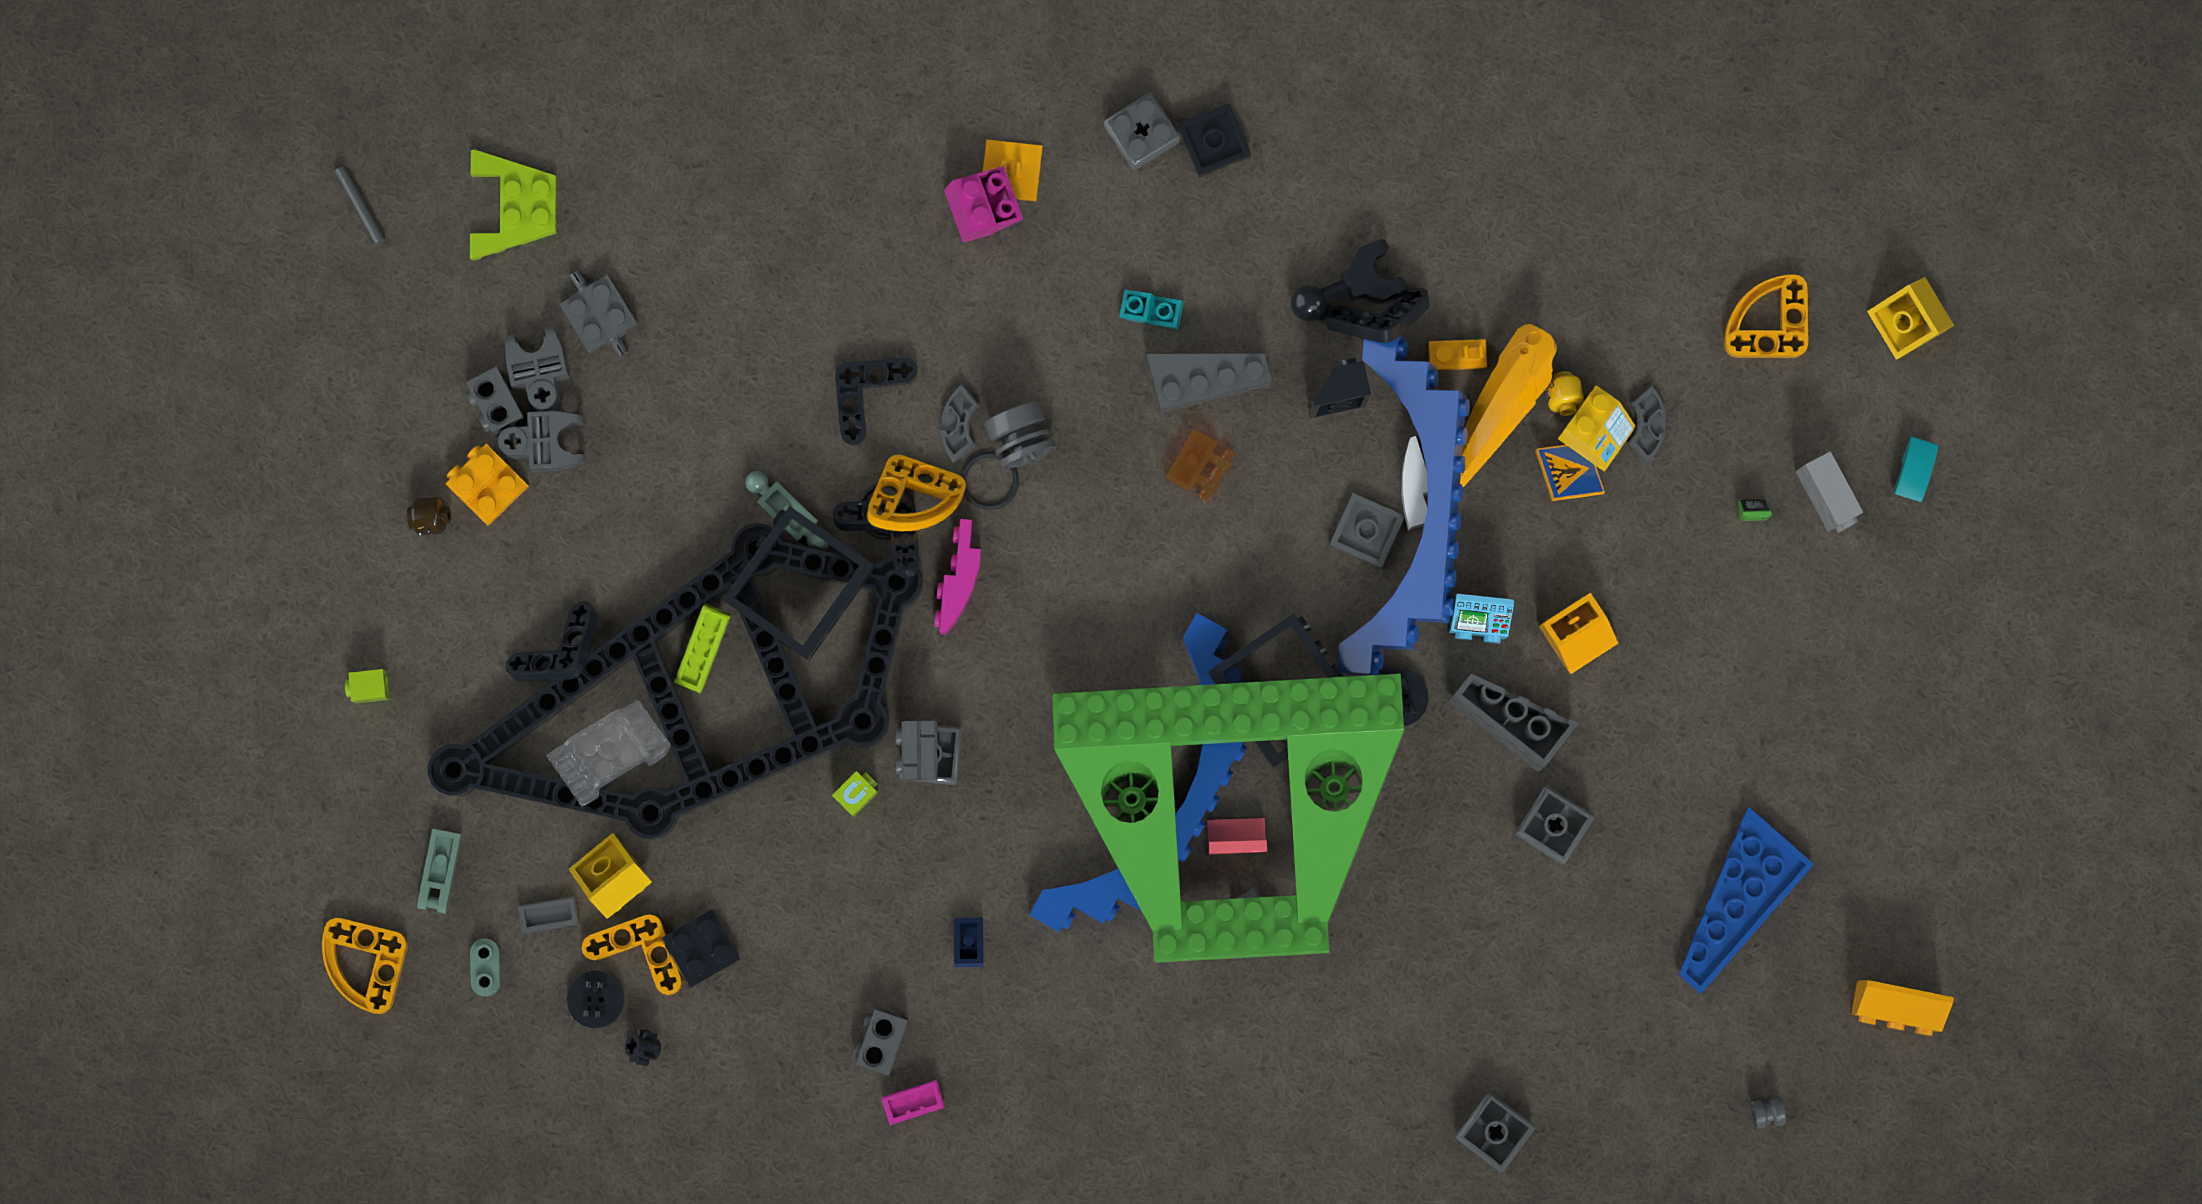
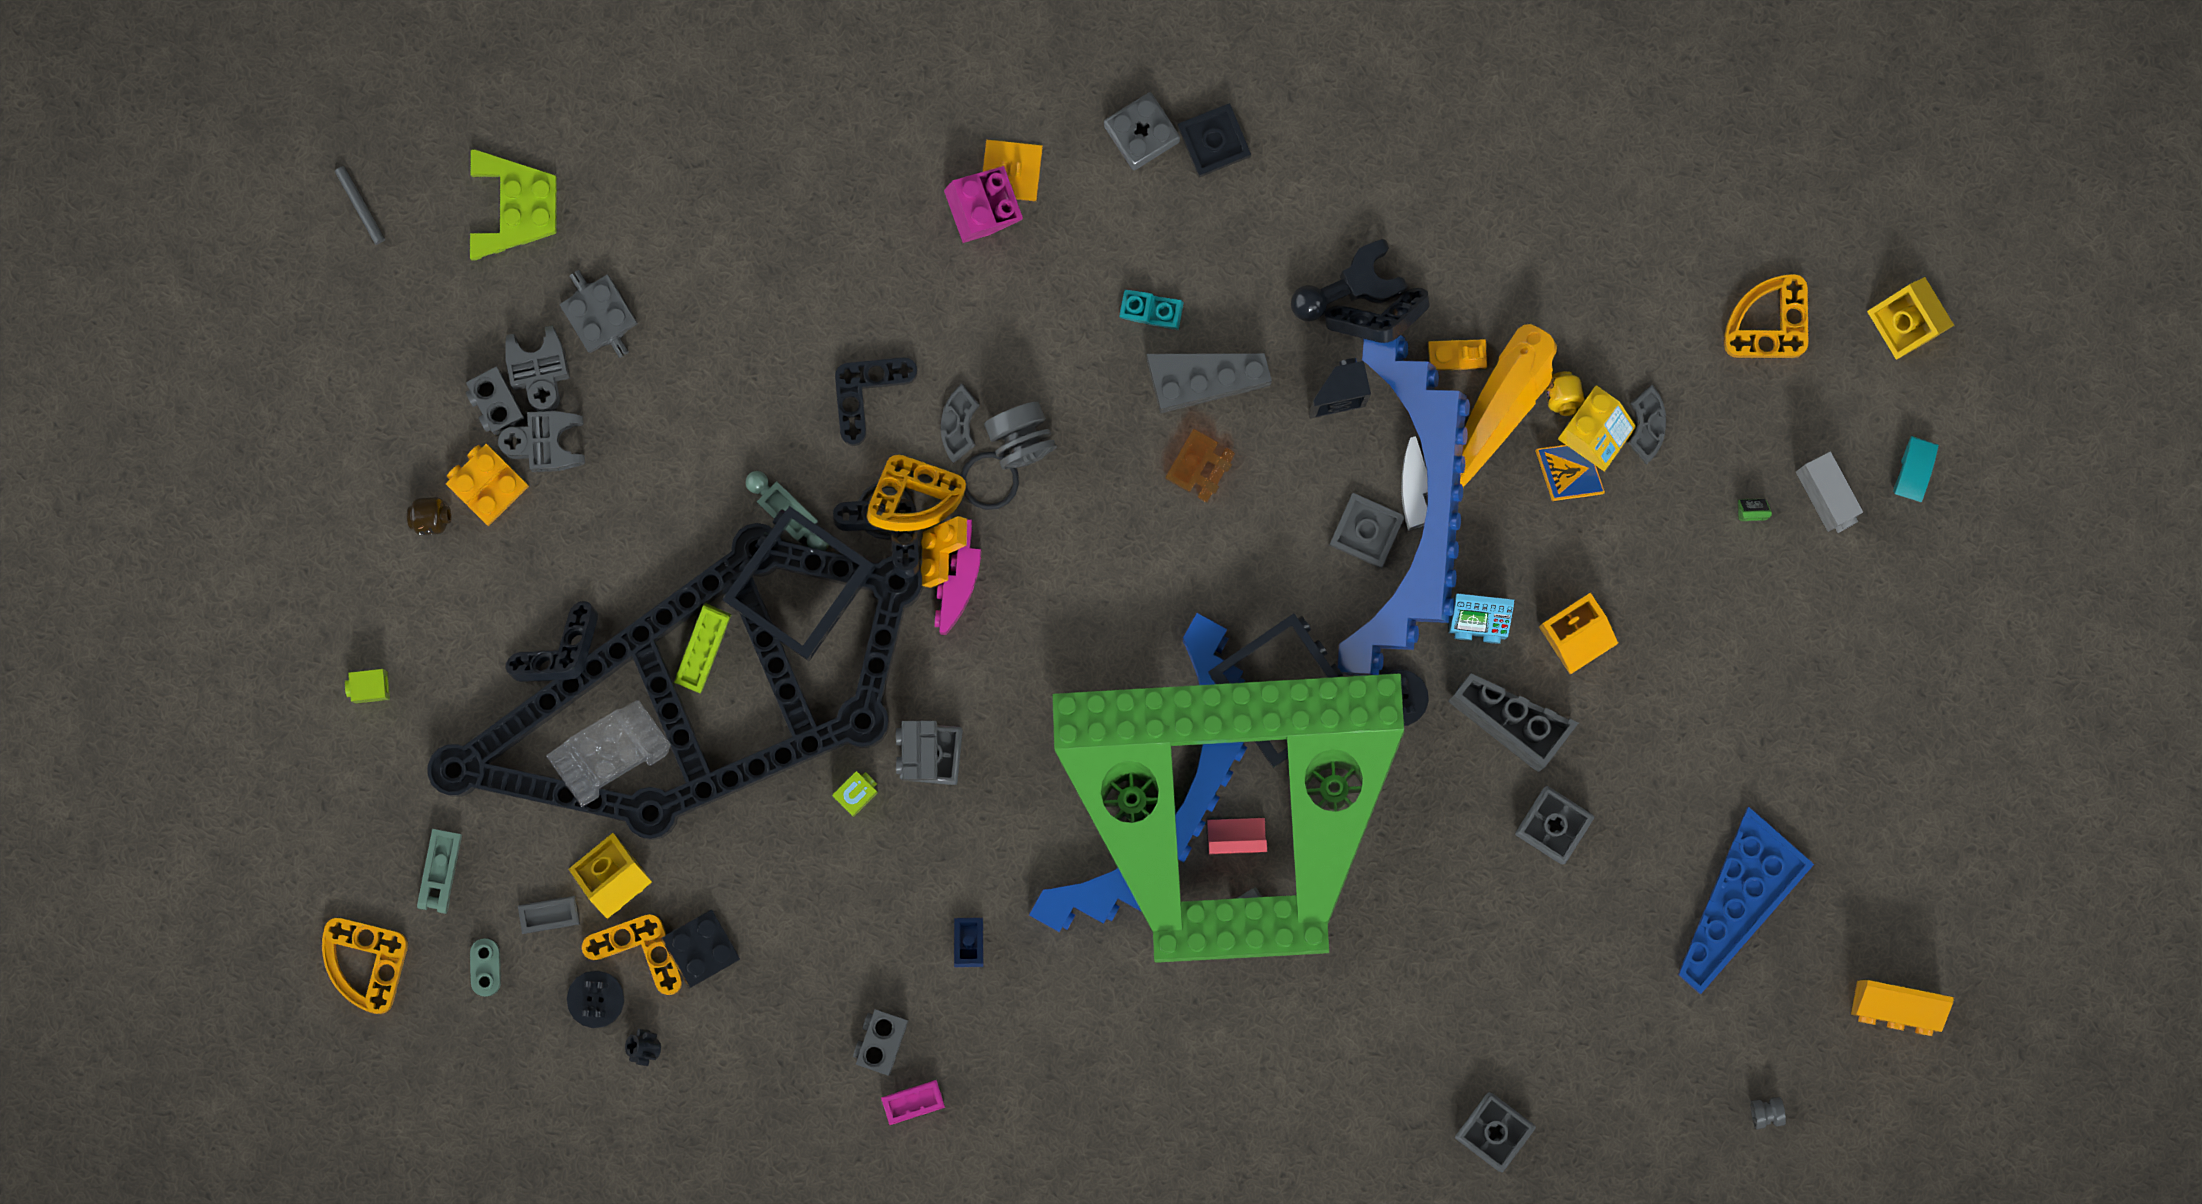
none -> light orange plate [921,516,967,588]

